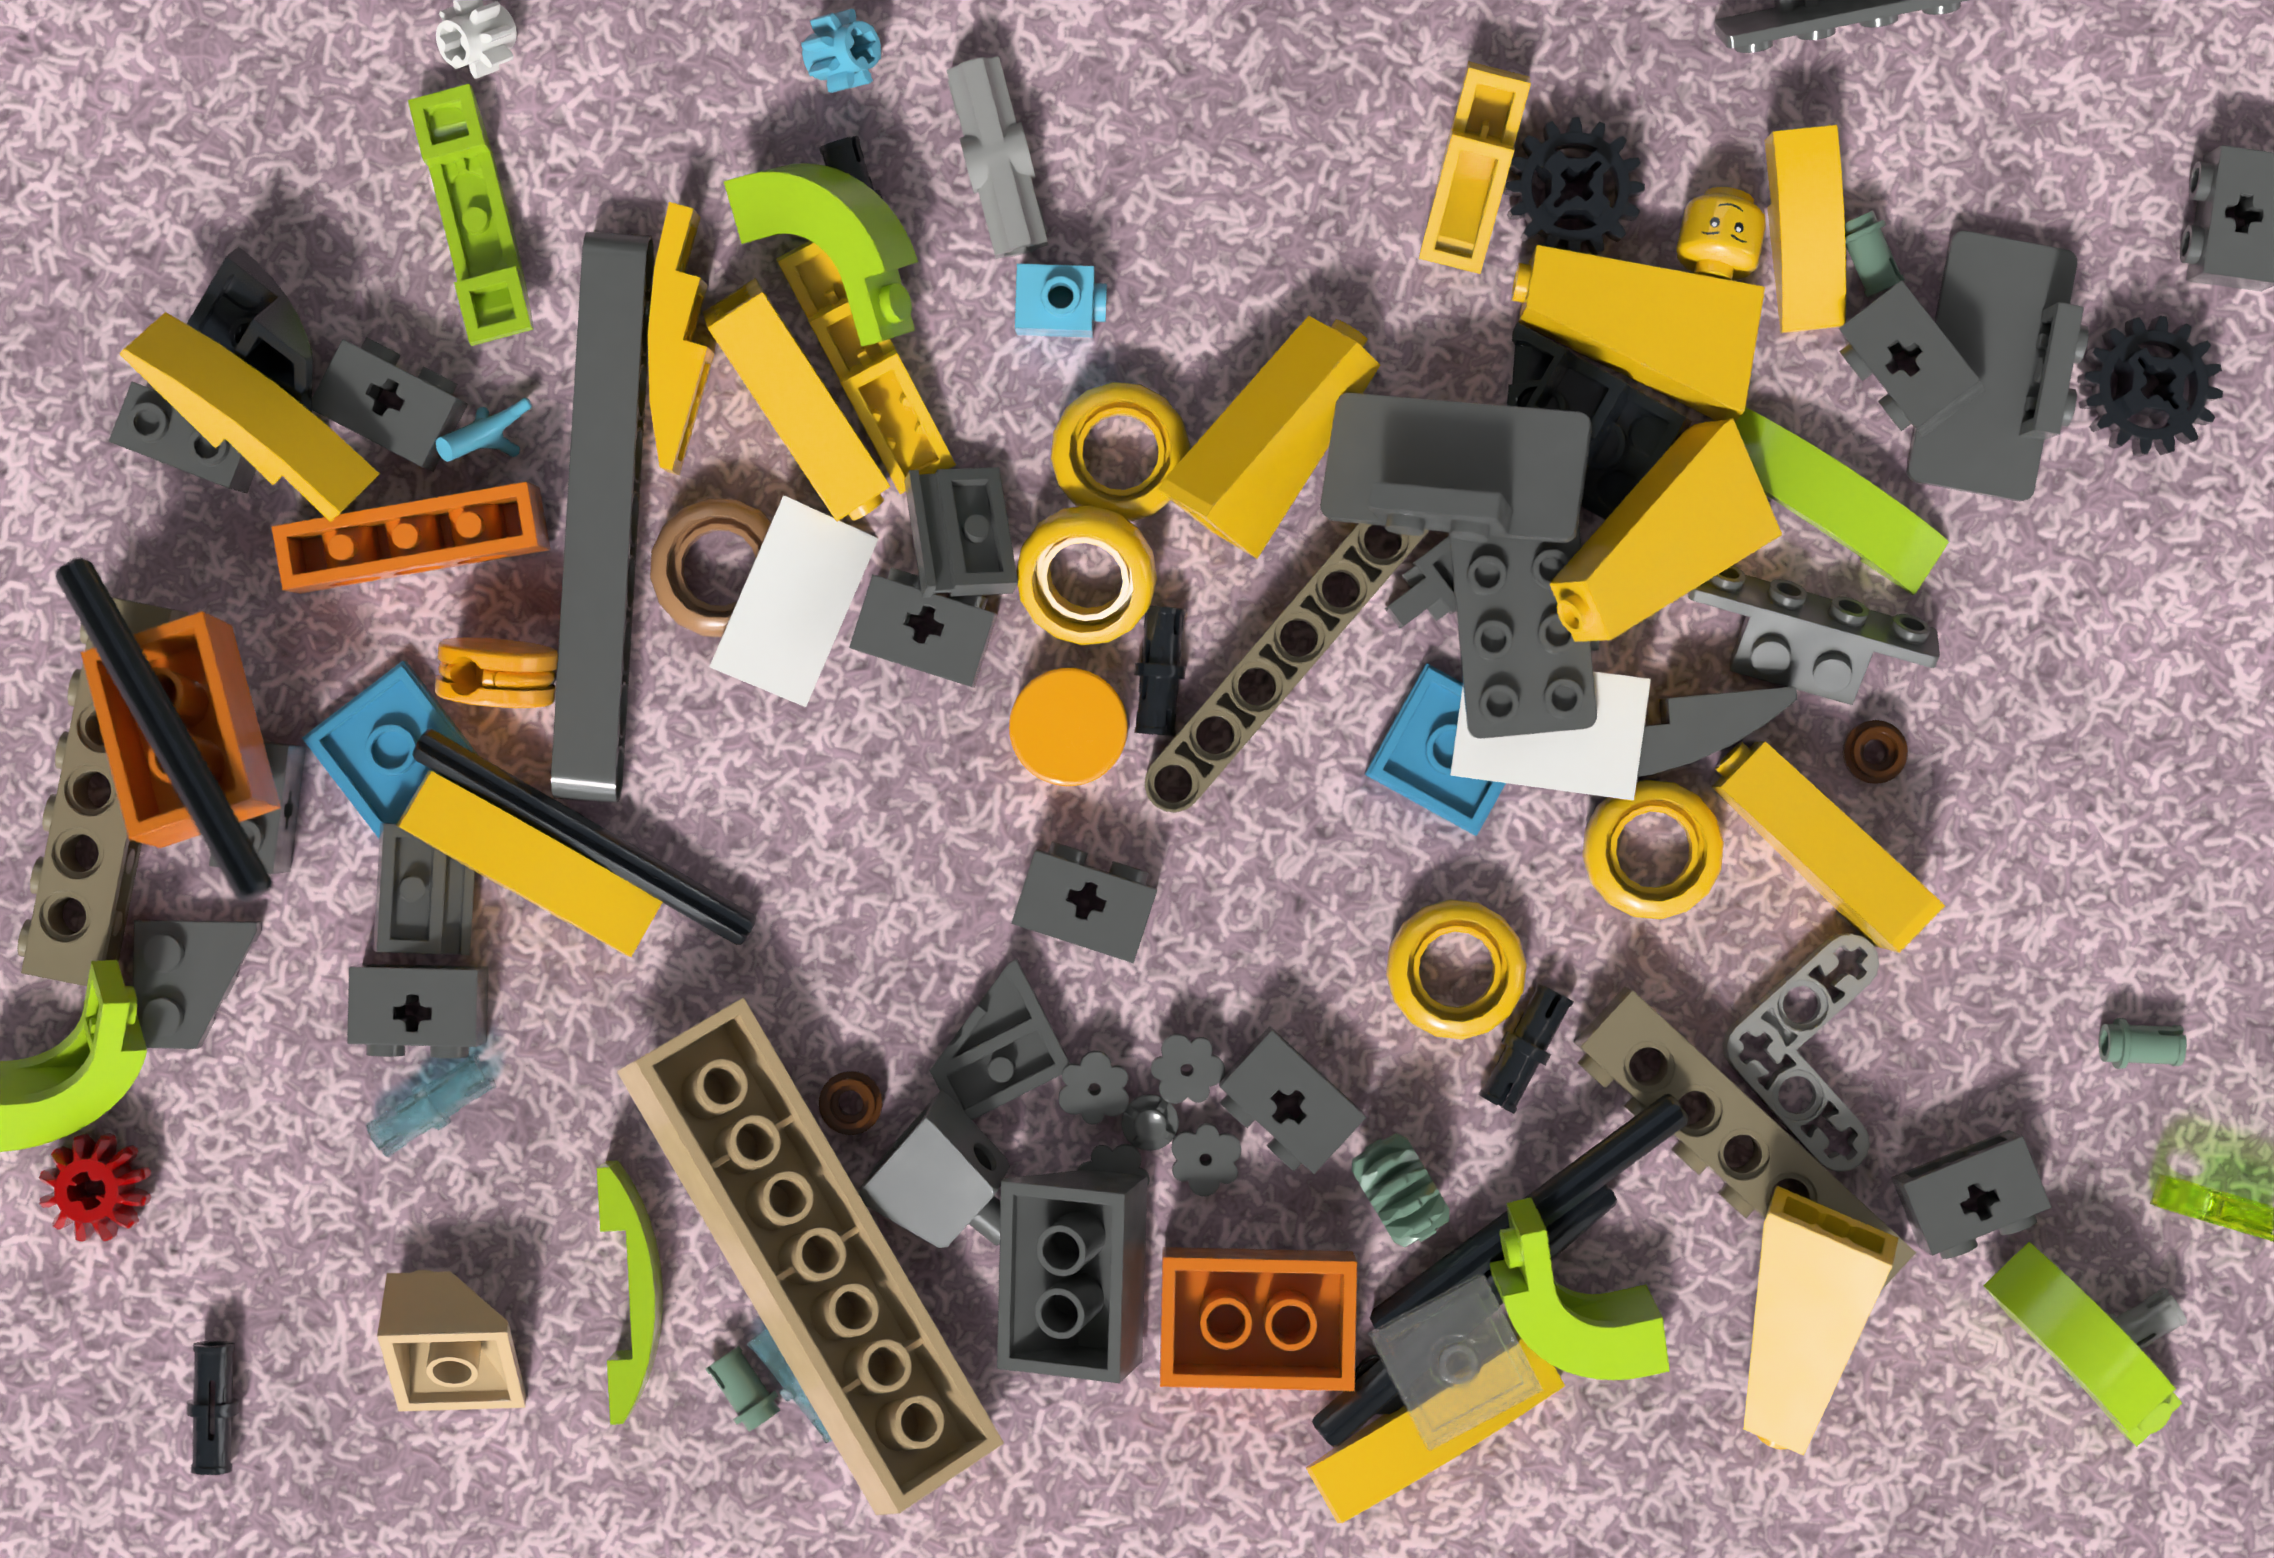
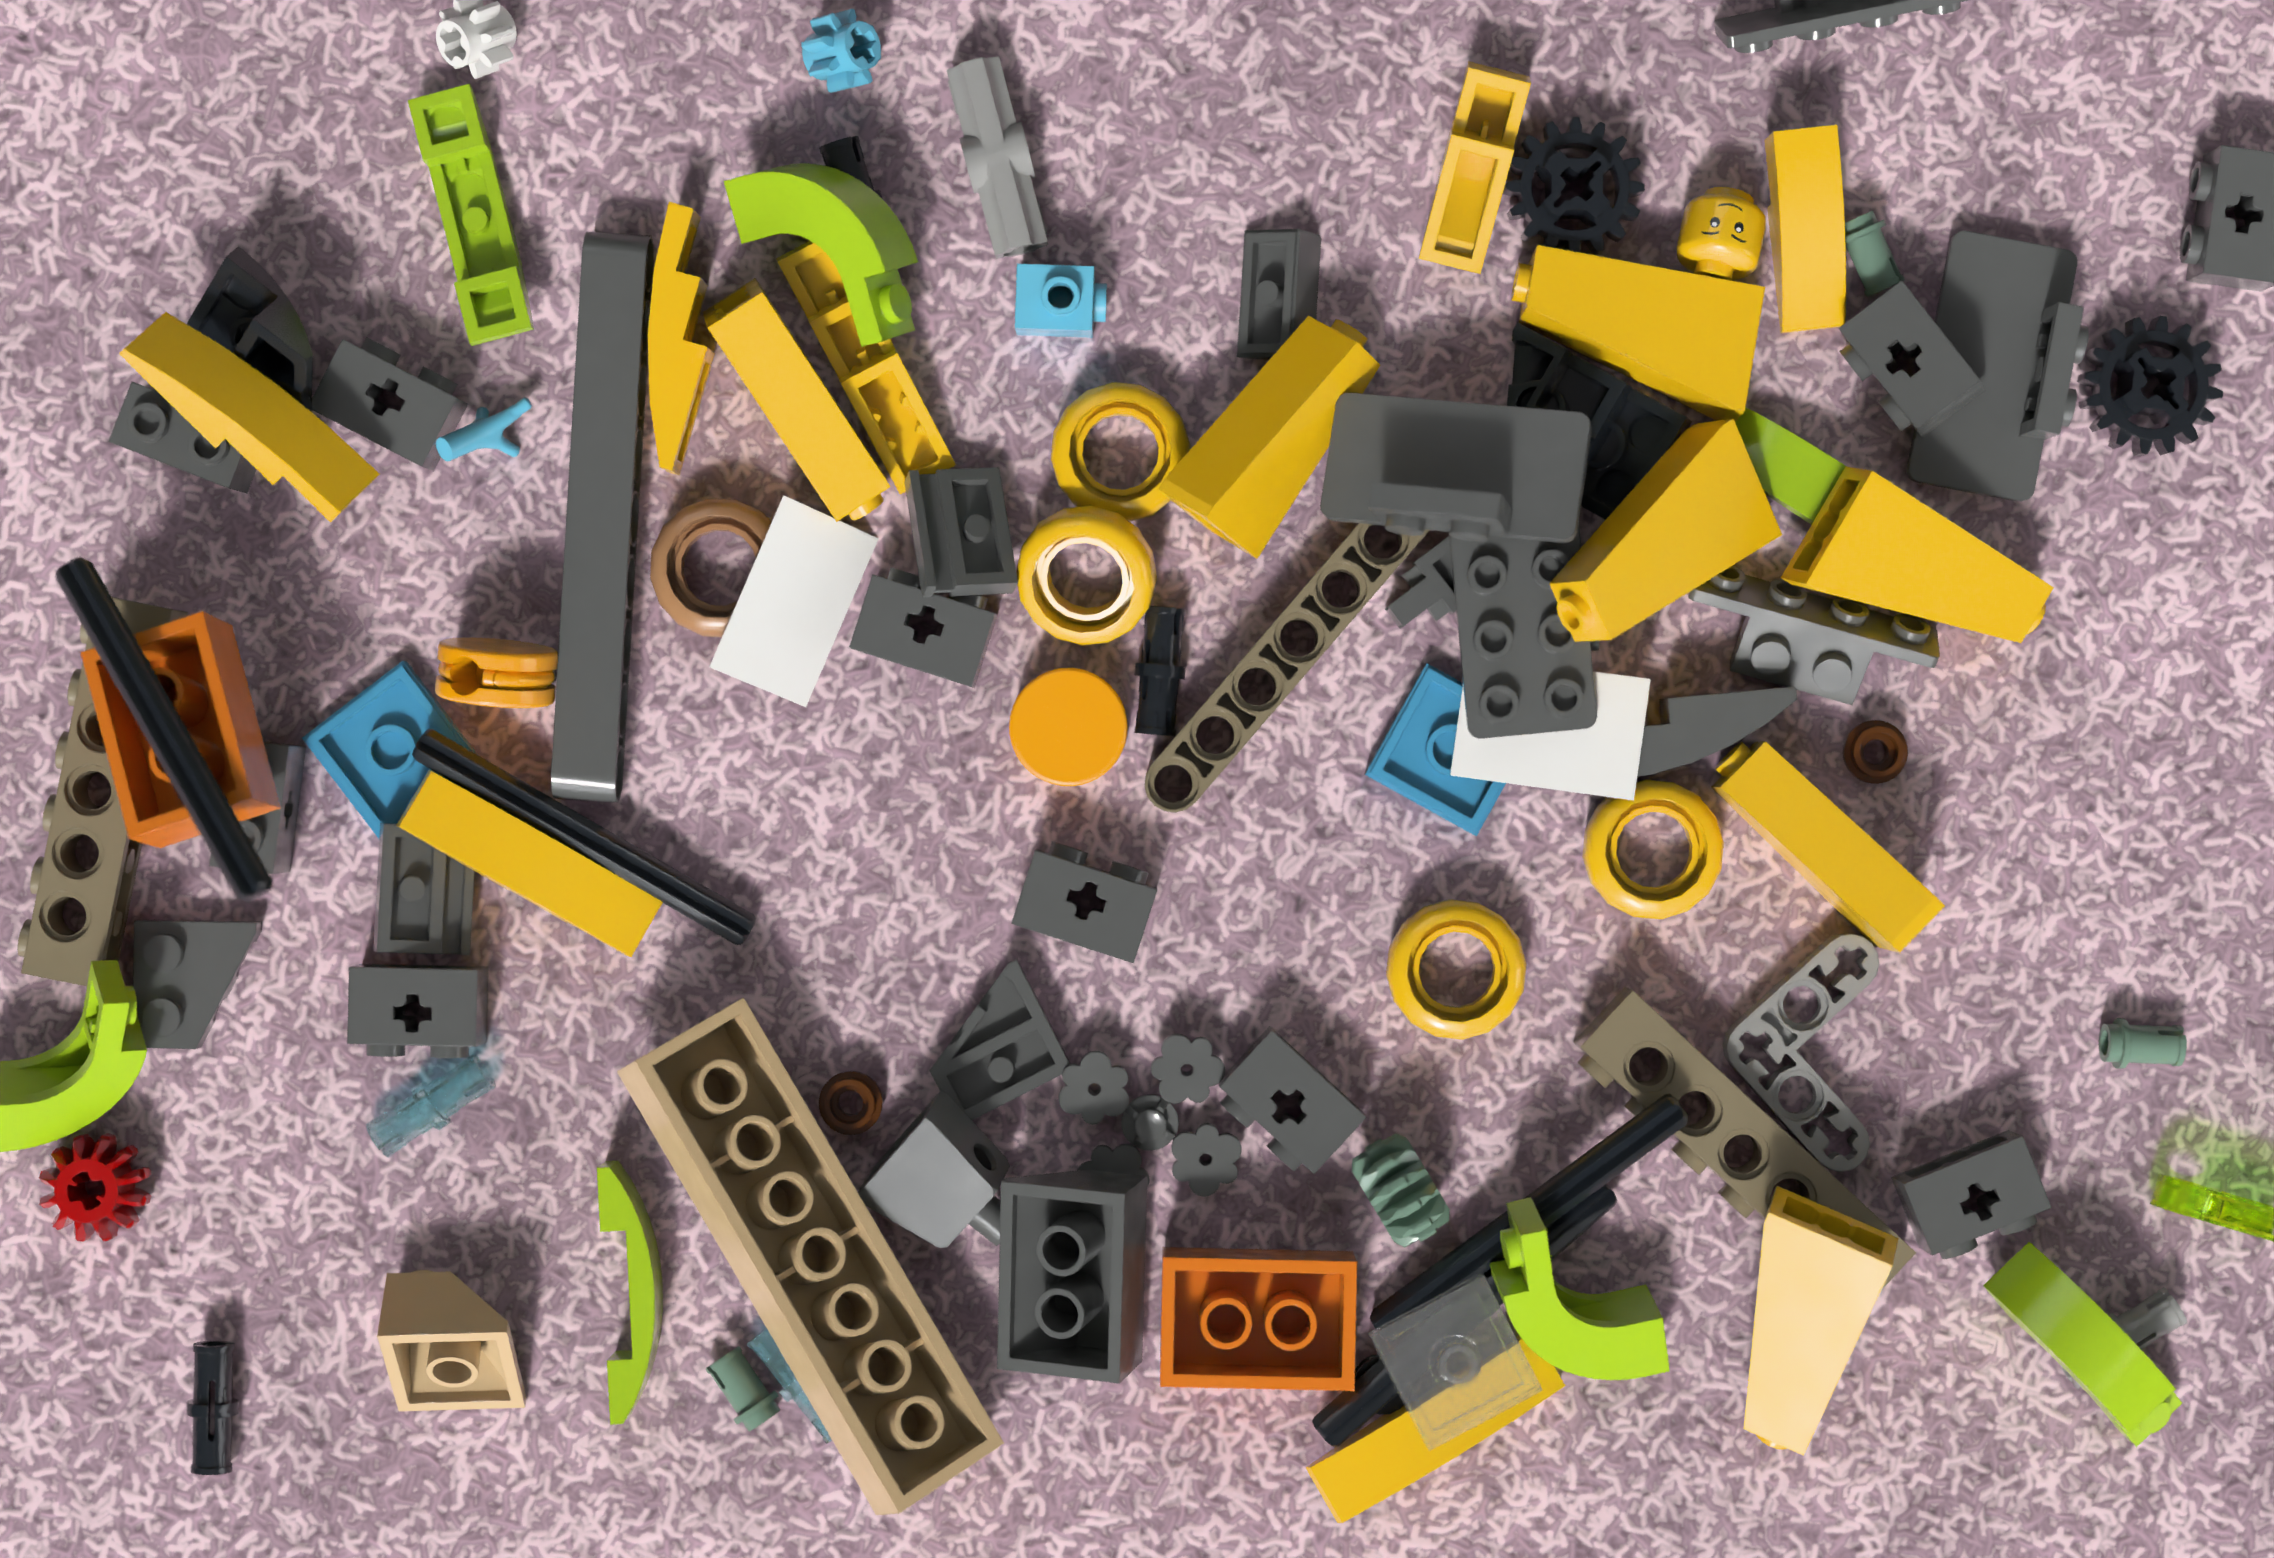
orange brick [271,482,551,594] -> none
black pin [1478,983,1574,1114] -> none
none -> dark grey slope [1237,229,1321,360]
none -> yellow slope [1781,466,2054,643]

